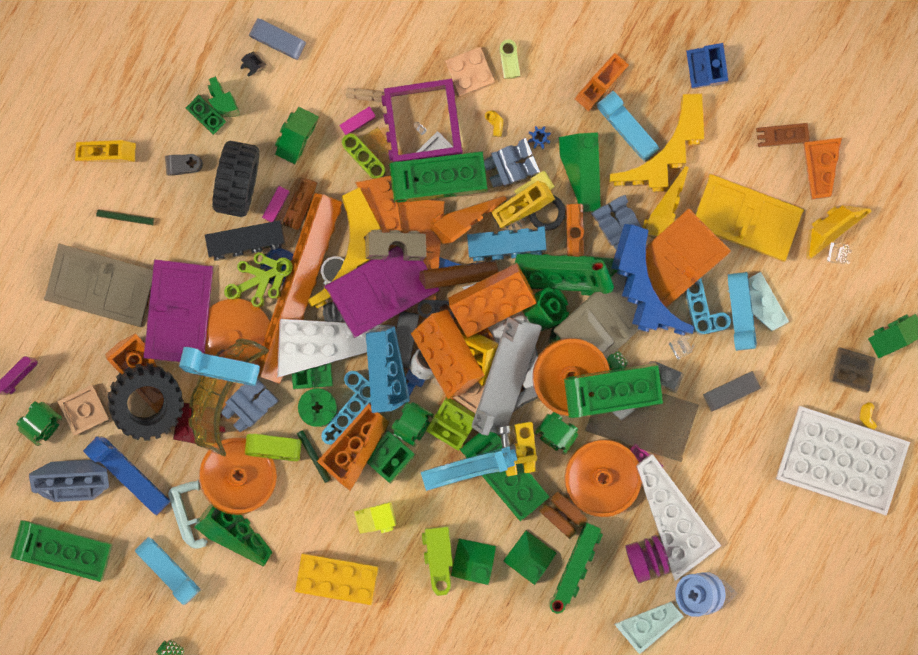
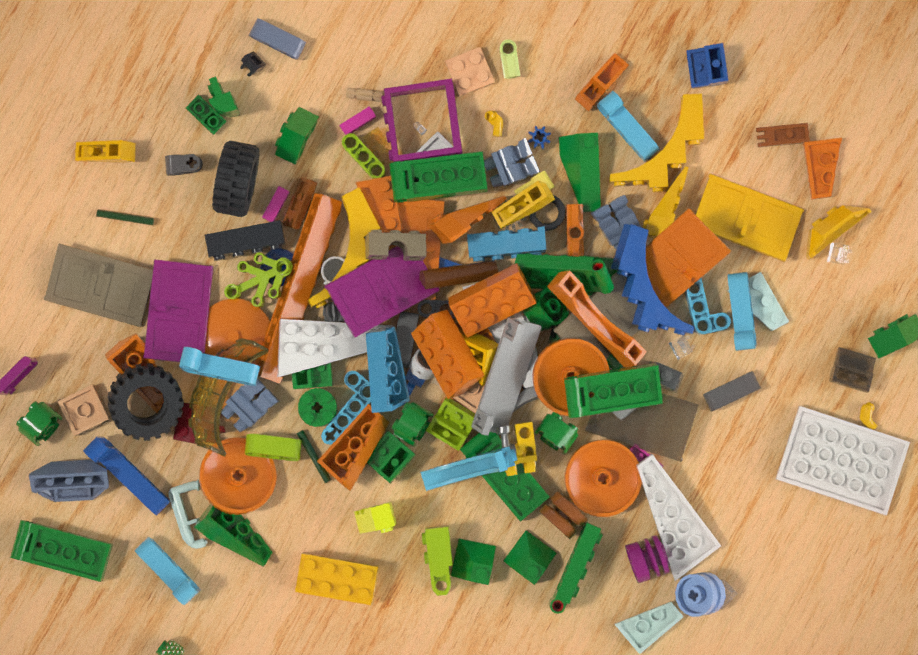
none -> orange arch [547,270,647,367]

